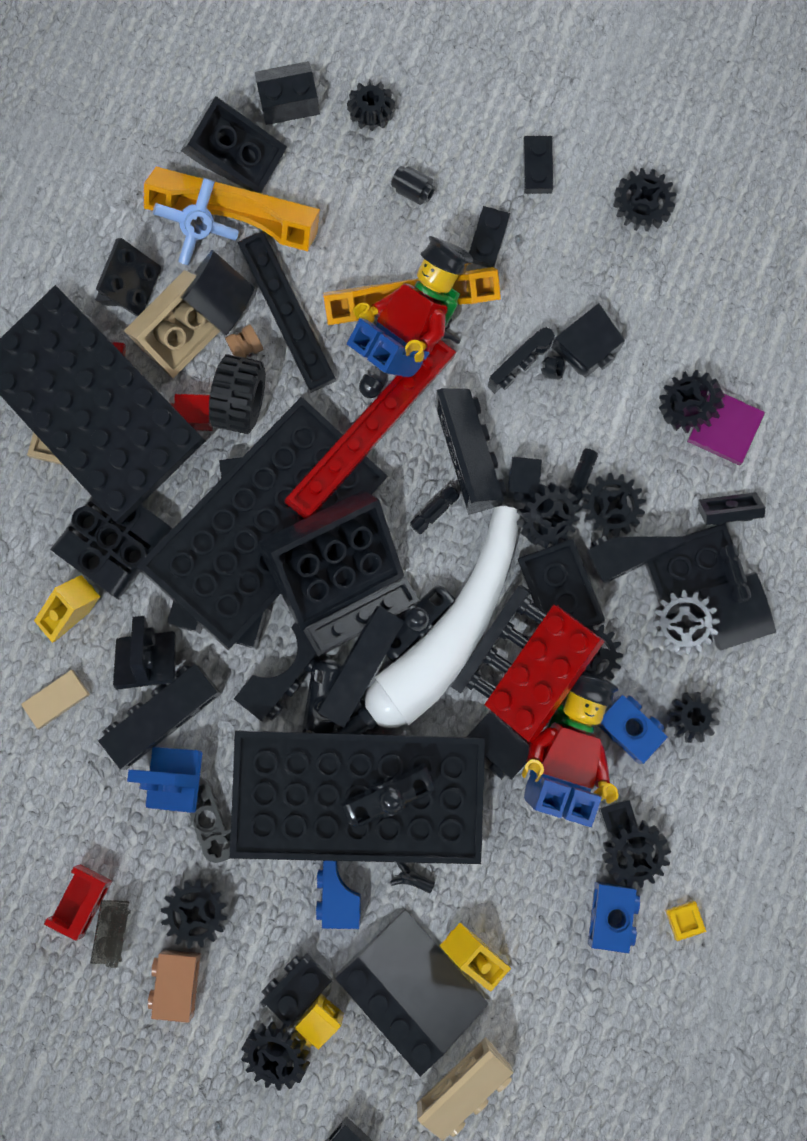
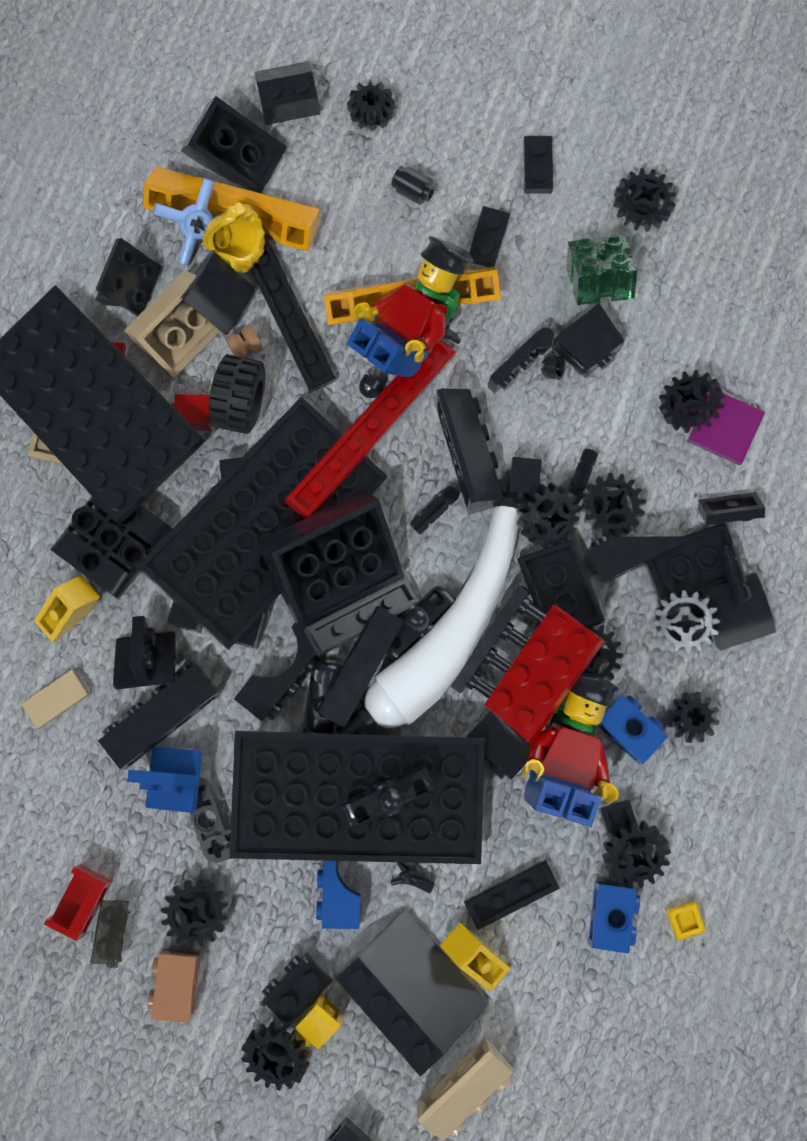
none -> yellow hair [202,202,265,273]
none -> black tile [464,860,560,930]
none -> clear green brick [567,235,638,305]

